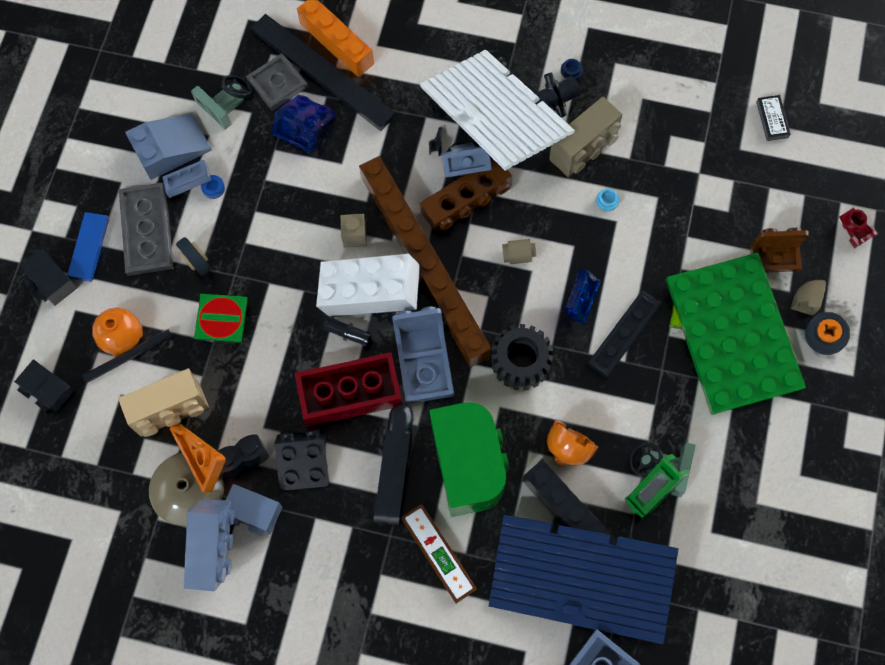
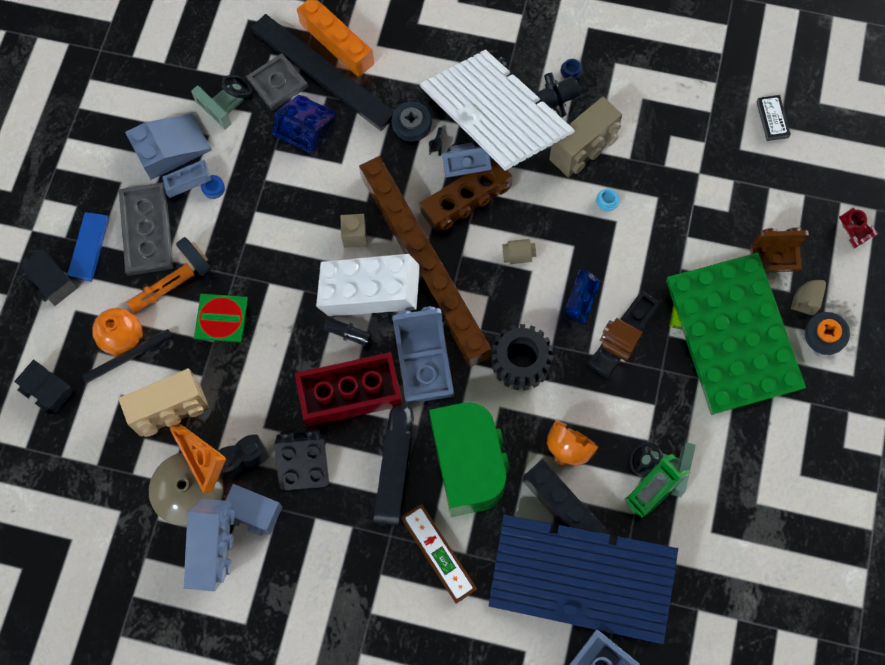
none -> orange pin [126,263,194,314]
none -> black wheel [391,101,432,142]
none -> reddish brown brick [600,317,643,362]

